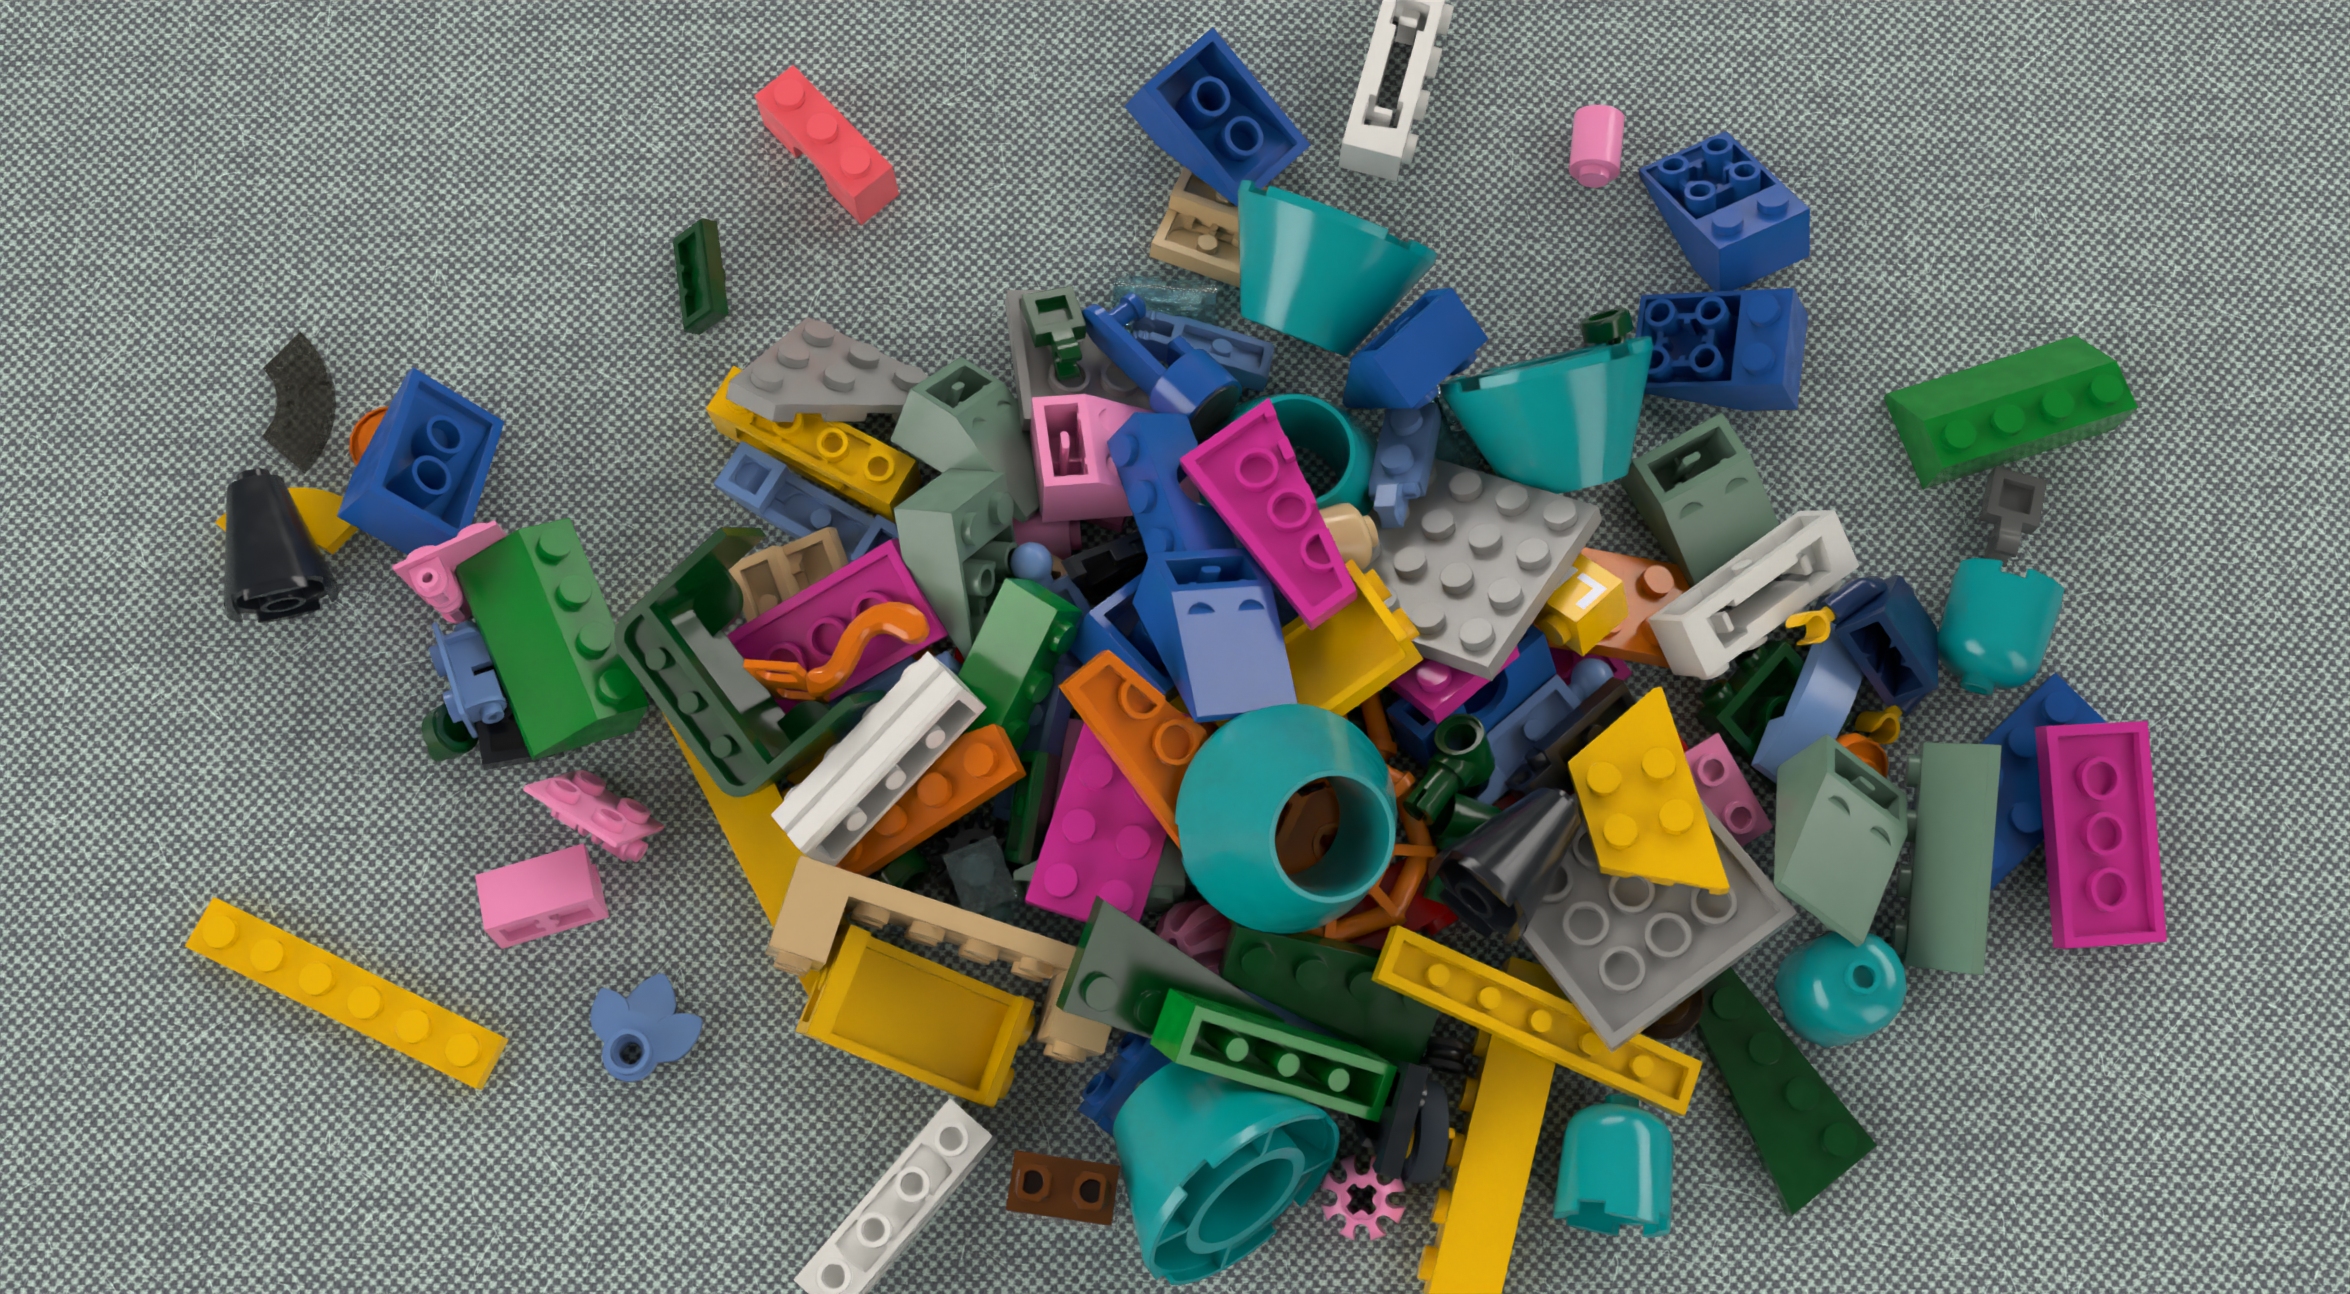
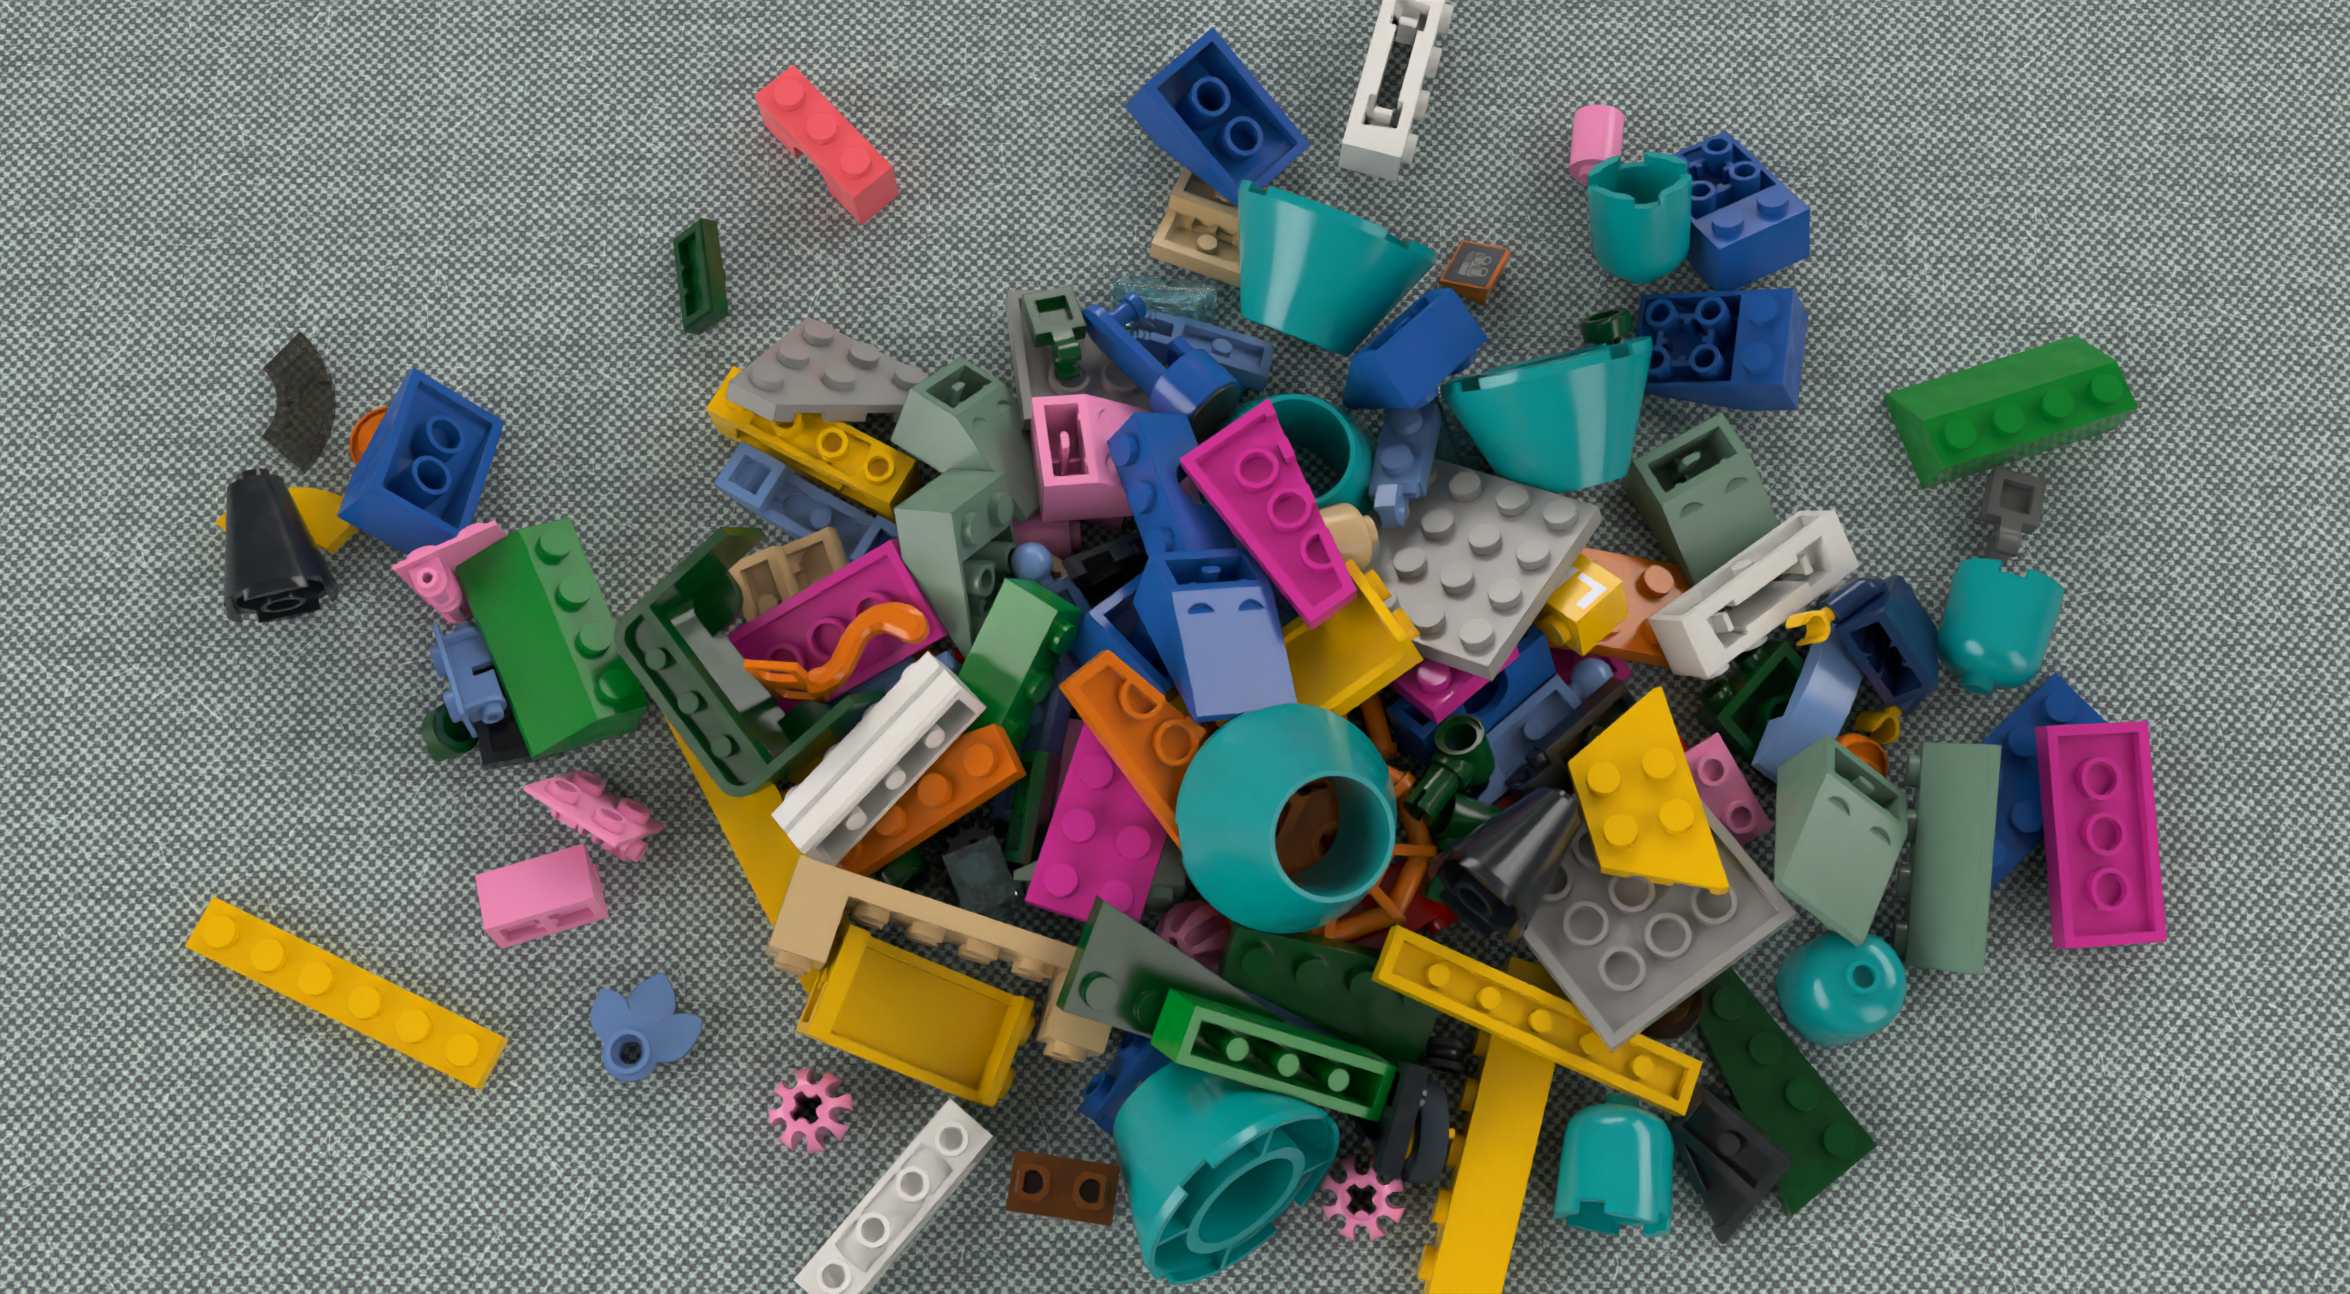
none -> bright pink piece [768,1067,854,1154]
none -> slope [1439,240,1511,306]
none -> teal cylinder [1587,152,1692,284]
none -> black wing [1667,1082,1796,1245]

